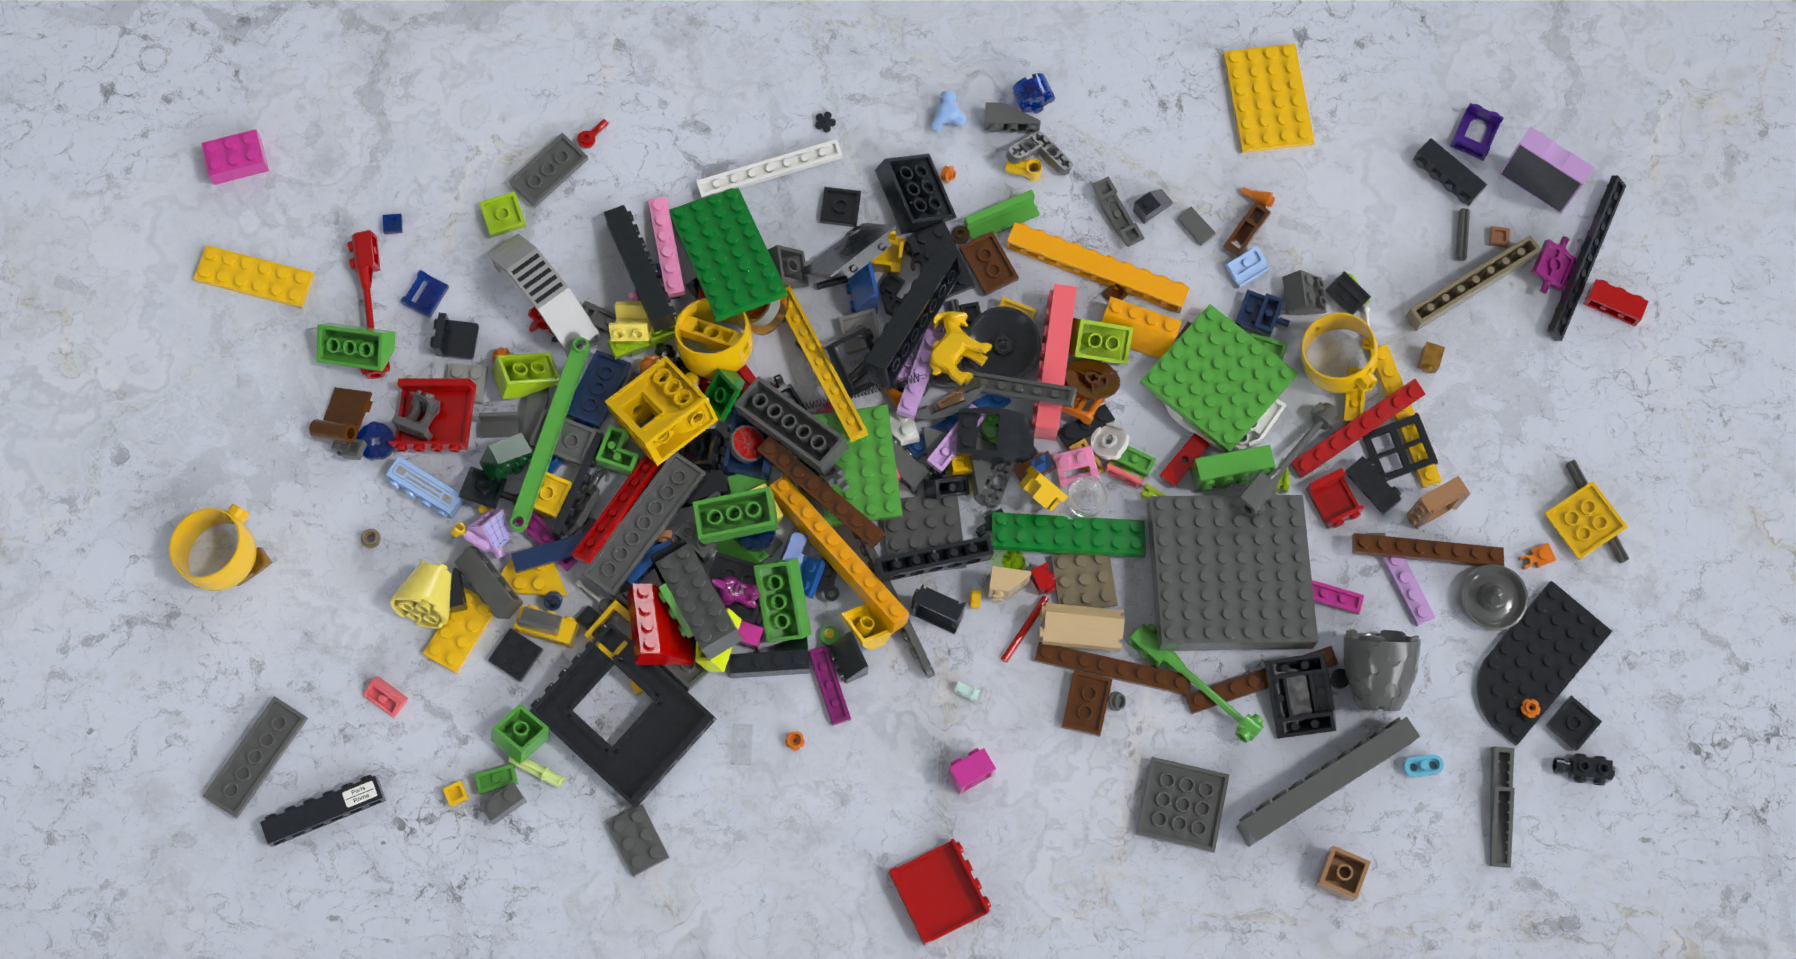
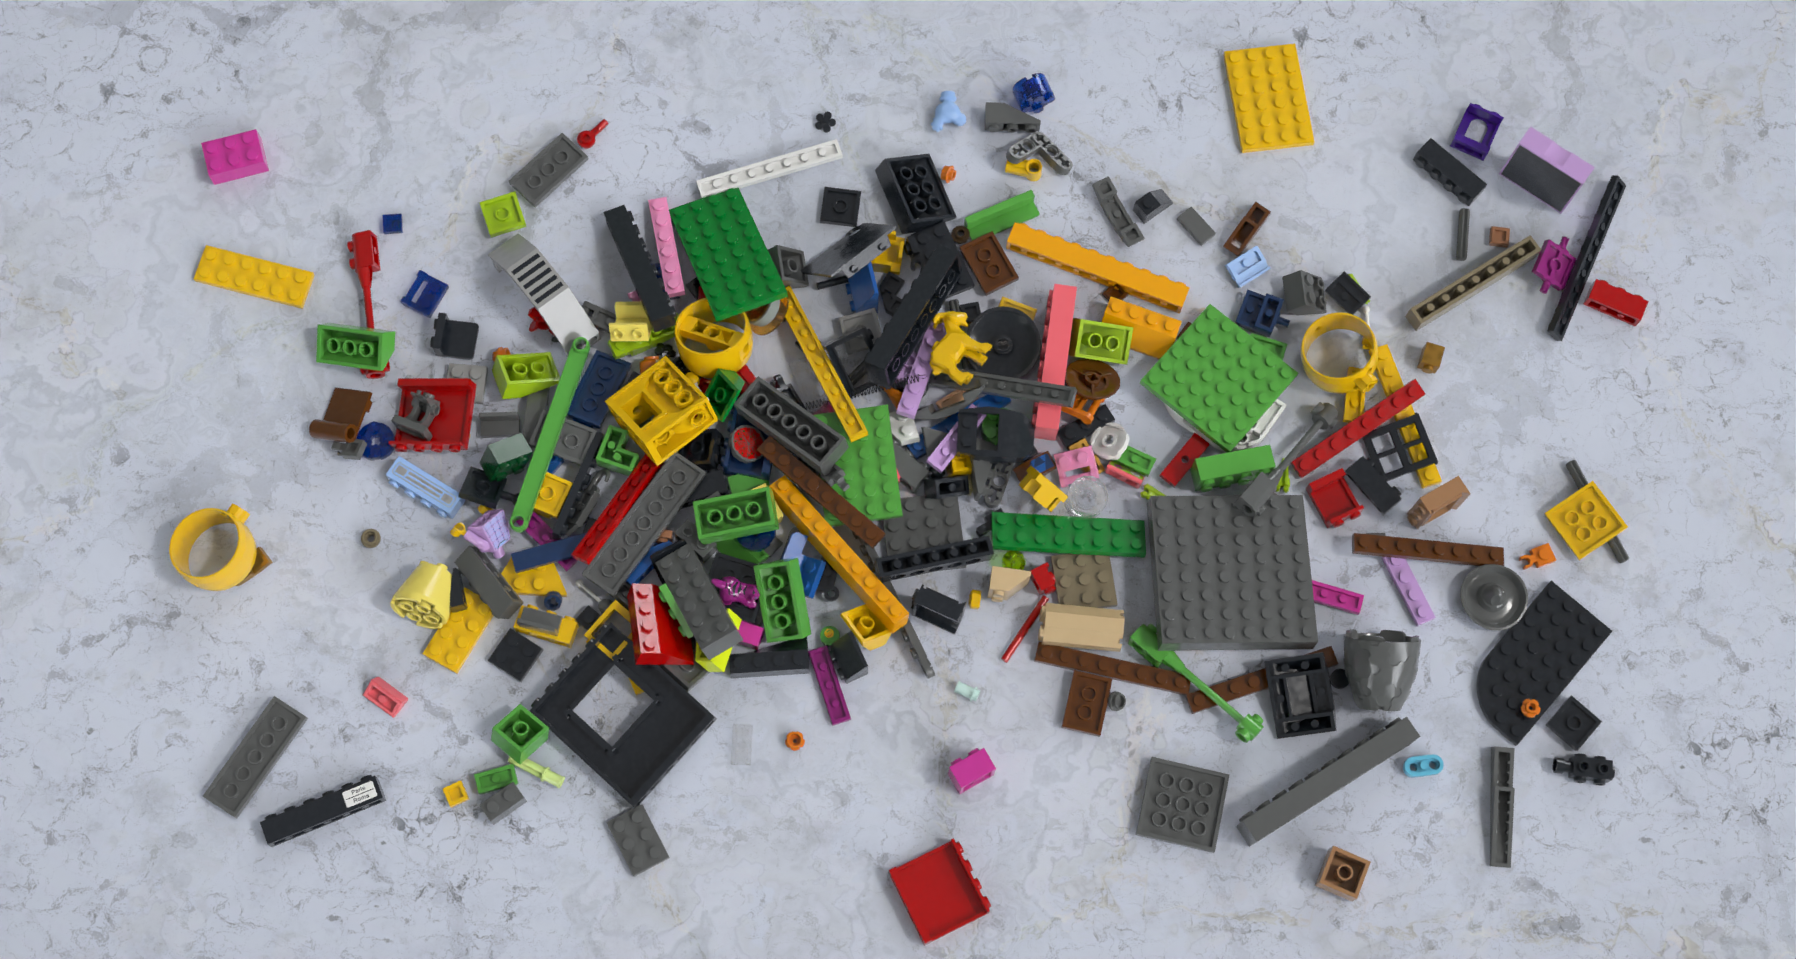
orange cone [1240,187,1275,209] -> none

